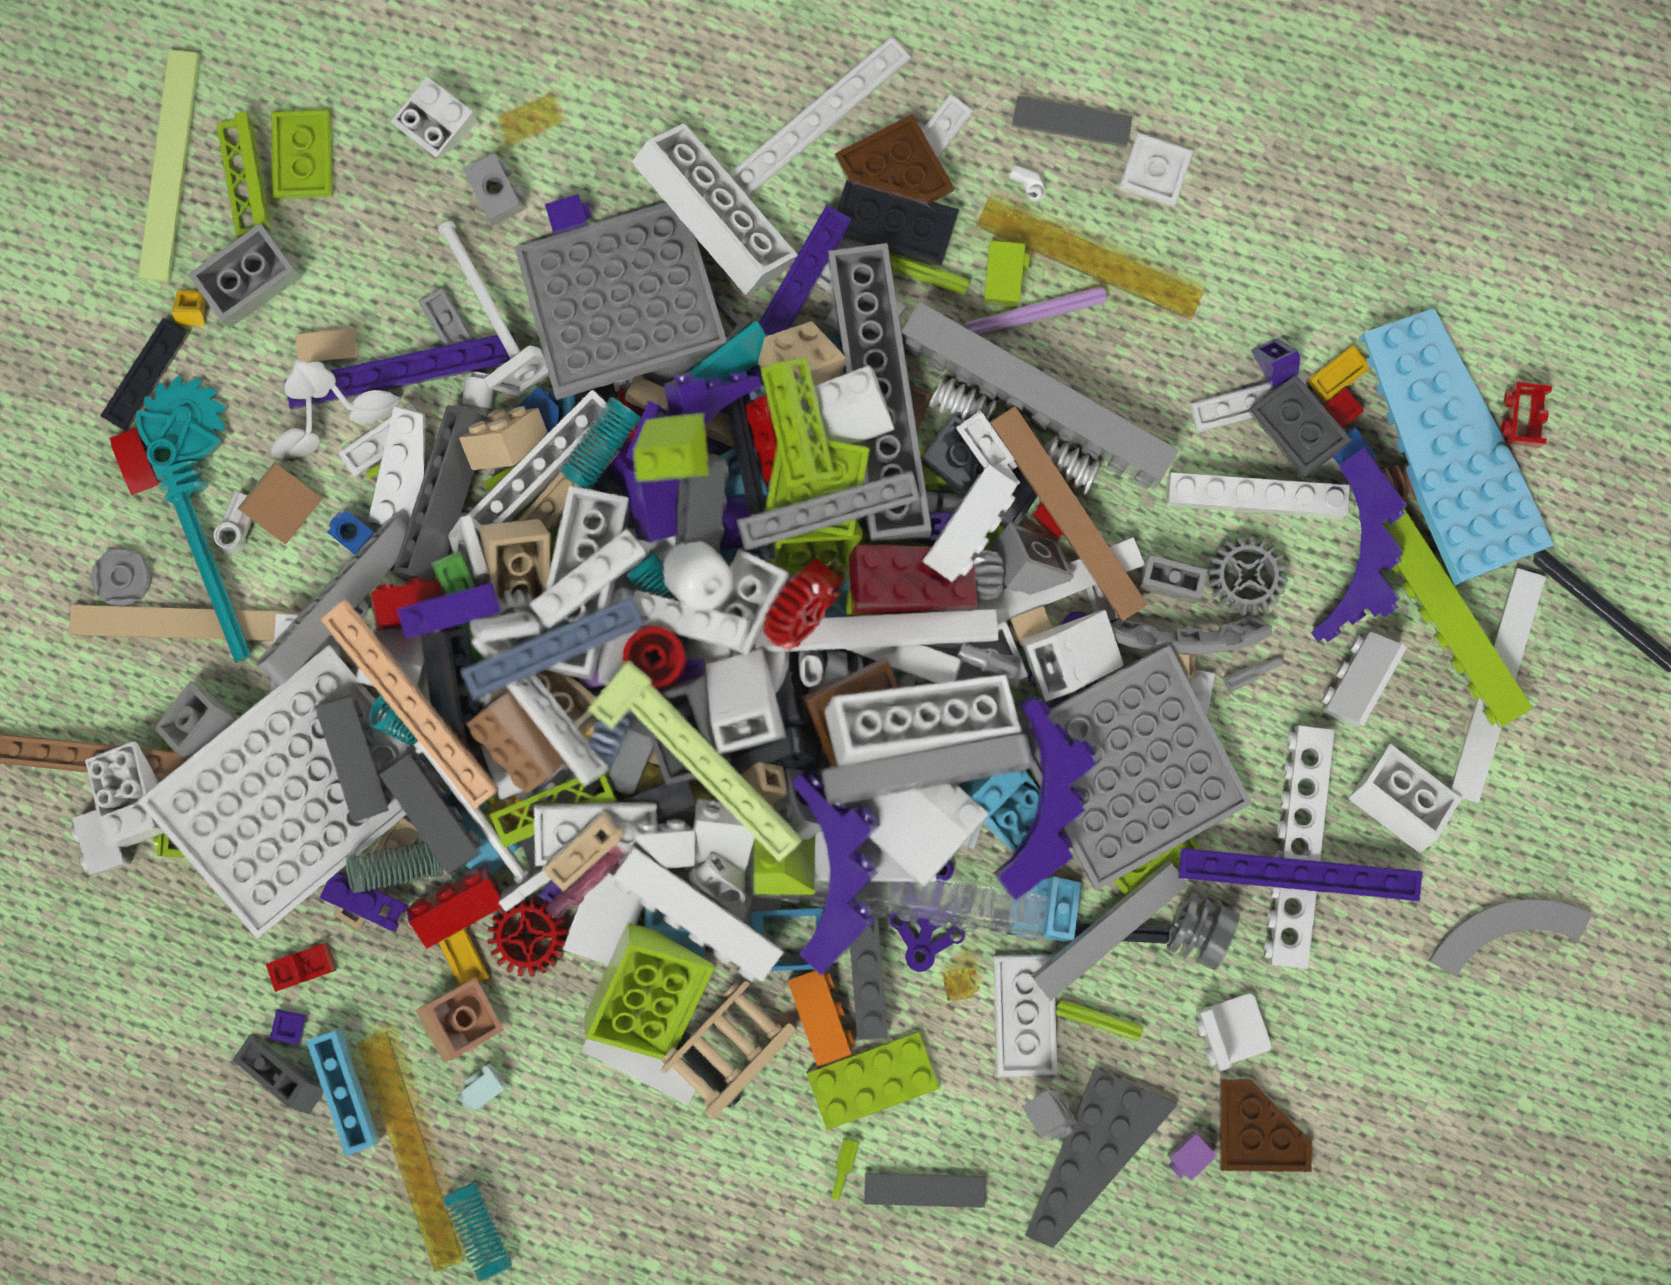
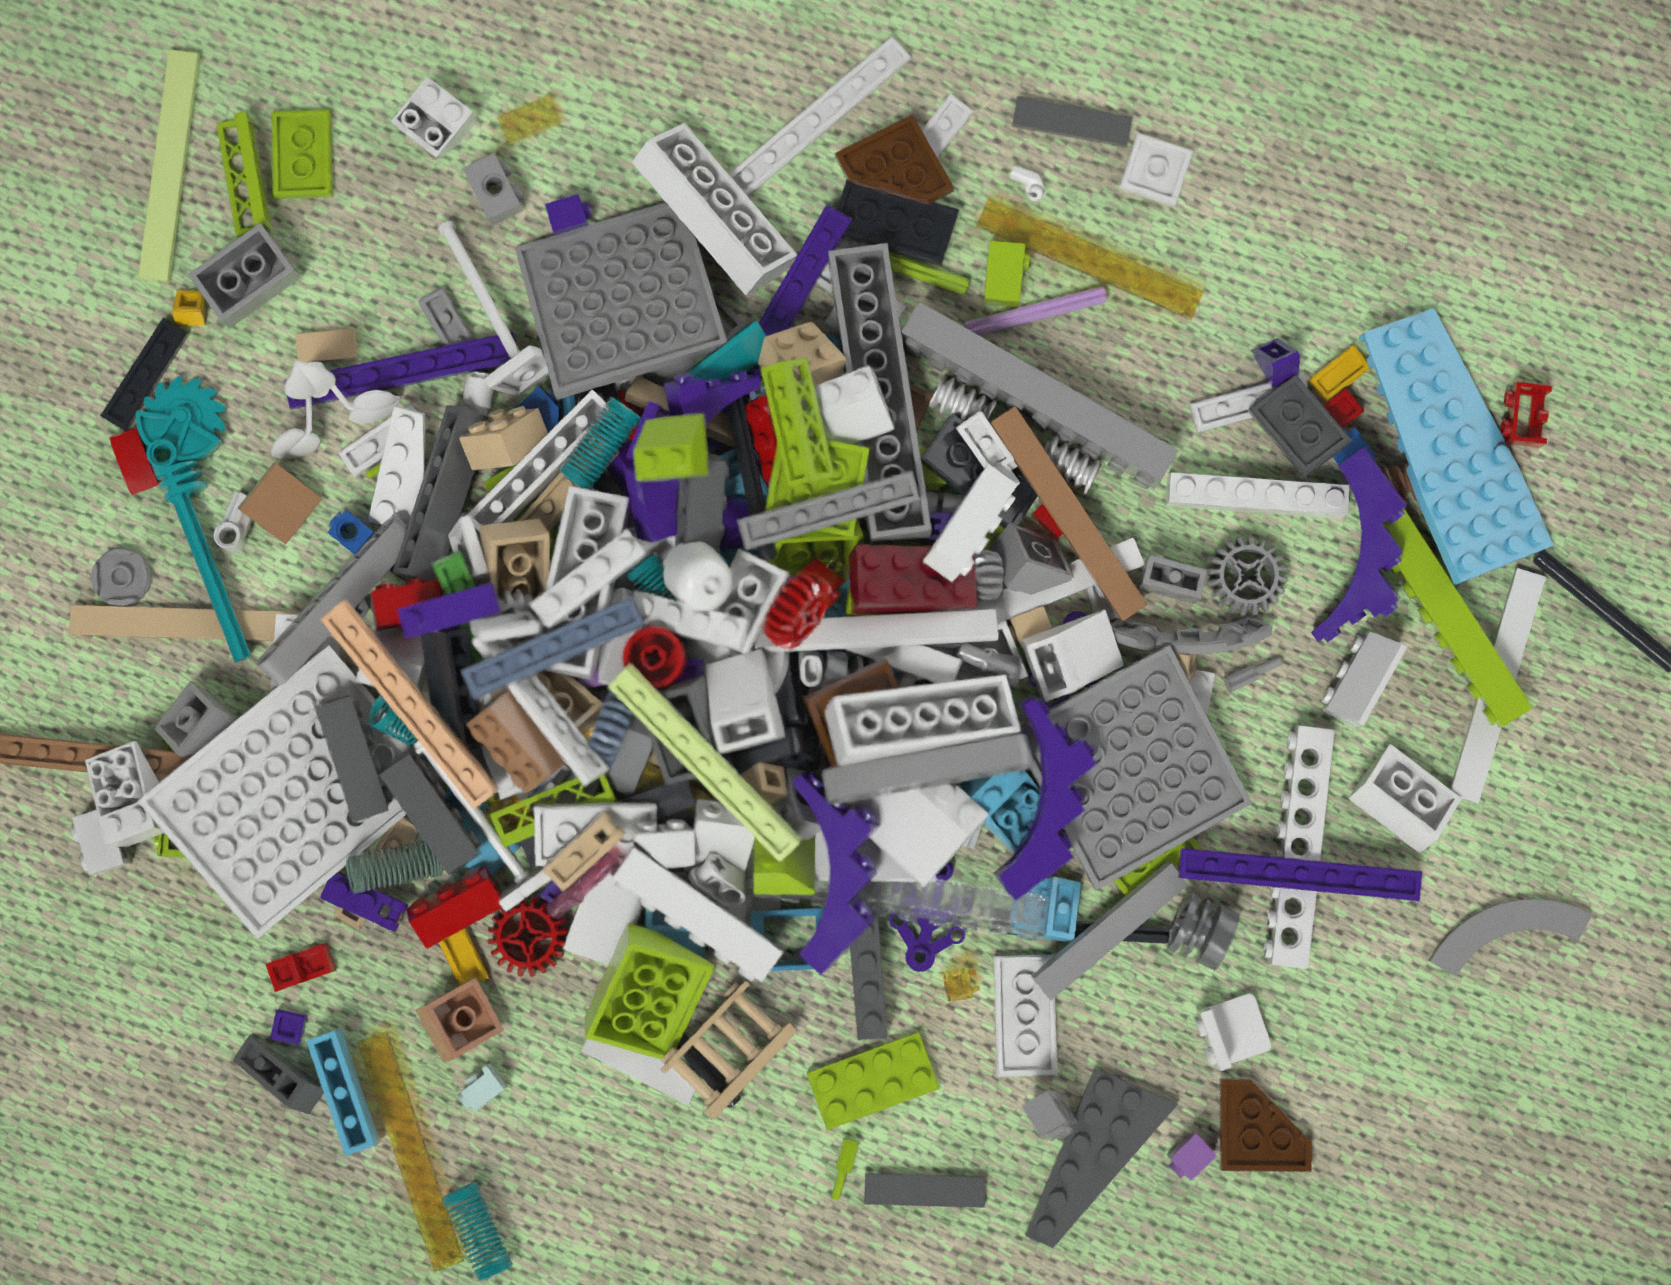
yellowish green tile [588,661,652,729] -> none
orange brick [787,970,855,1066] -> none
lime axle [1056,1000,1143,1041] -> none

